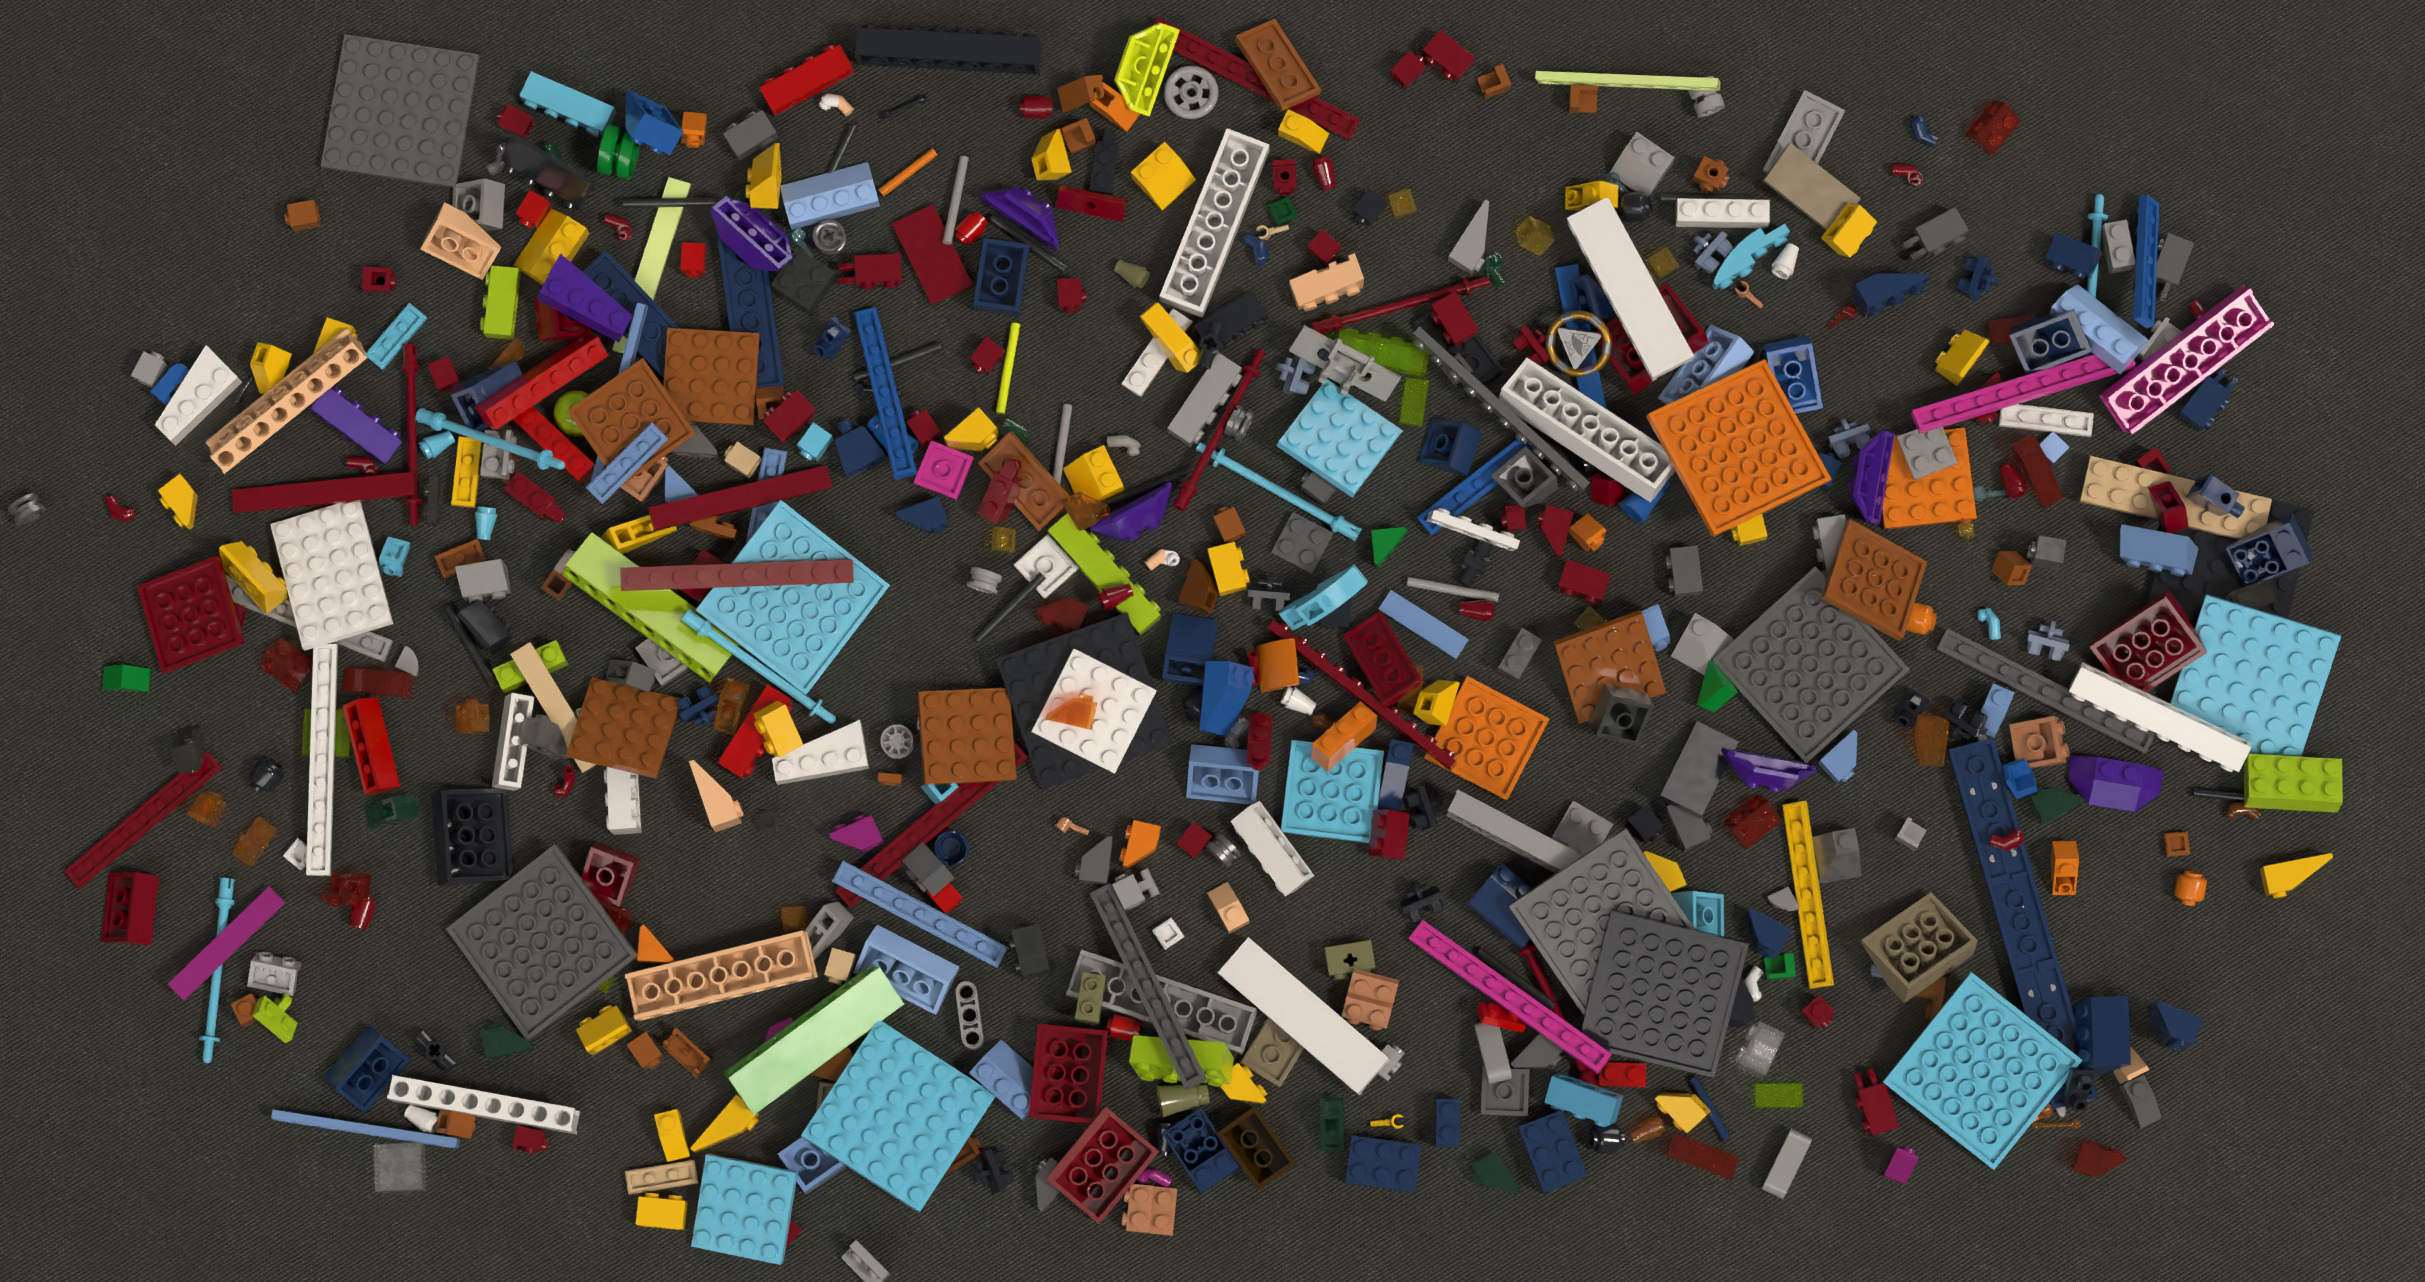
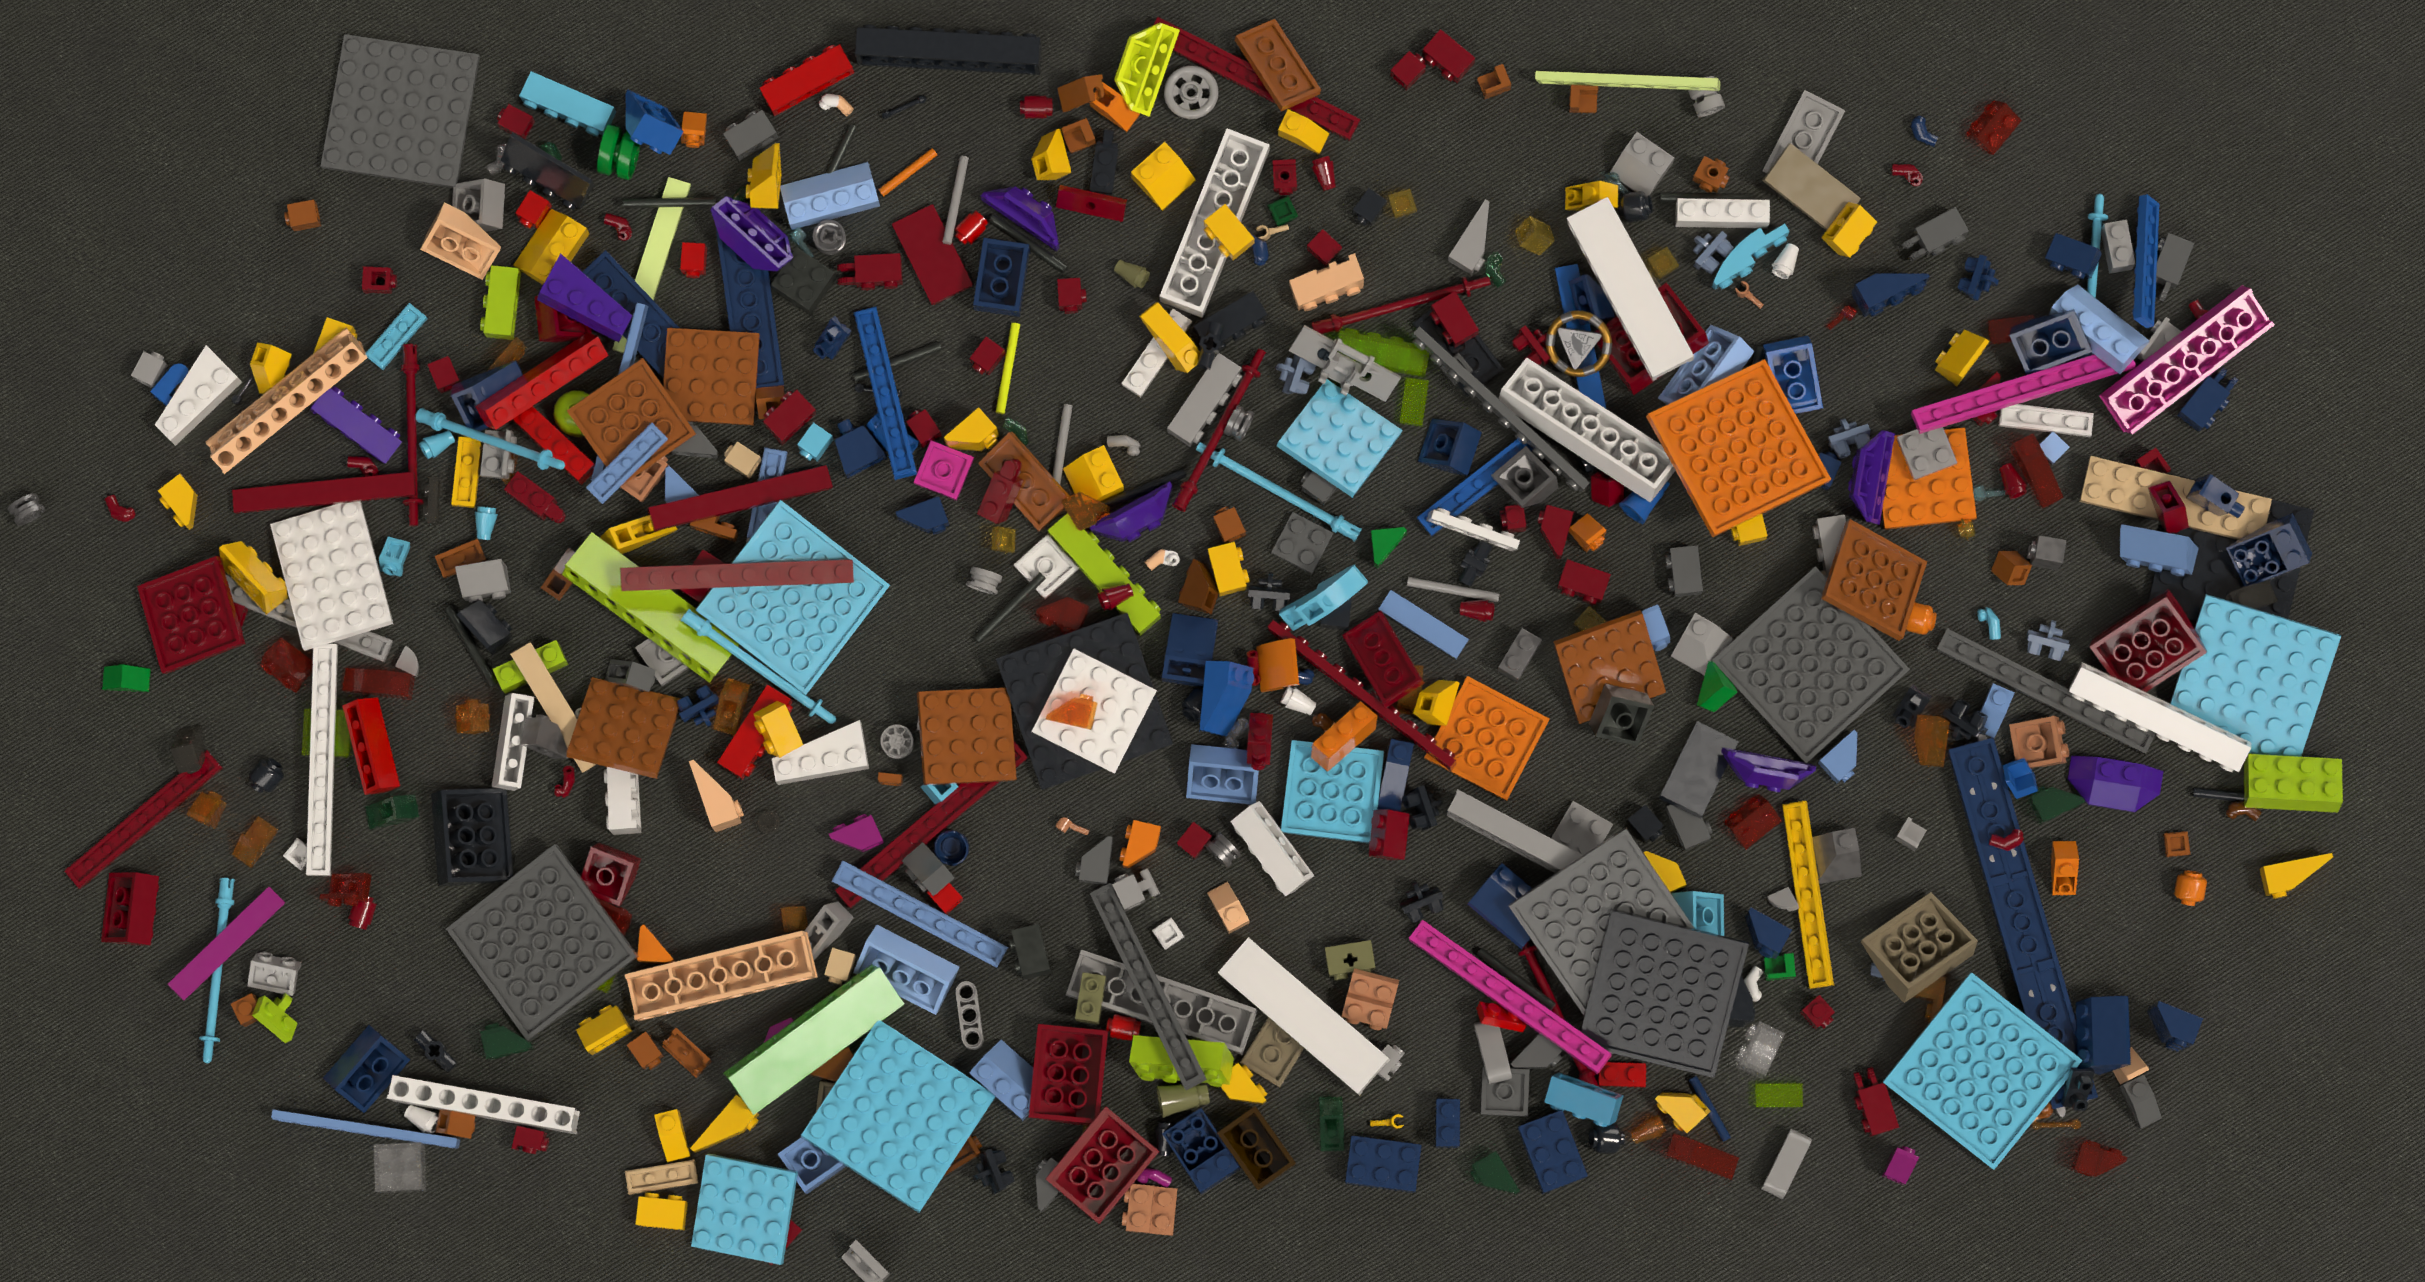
none -> yellow brick [1203,204,1254,260]

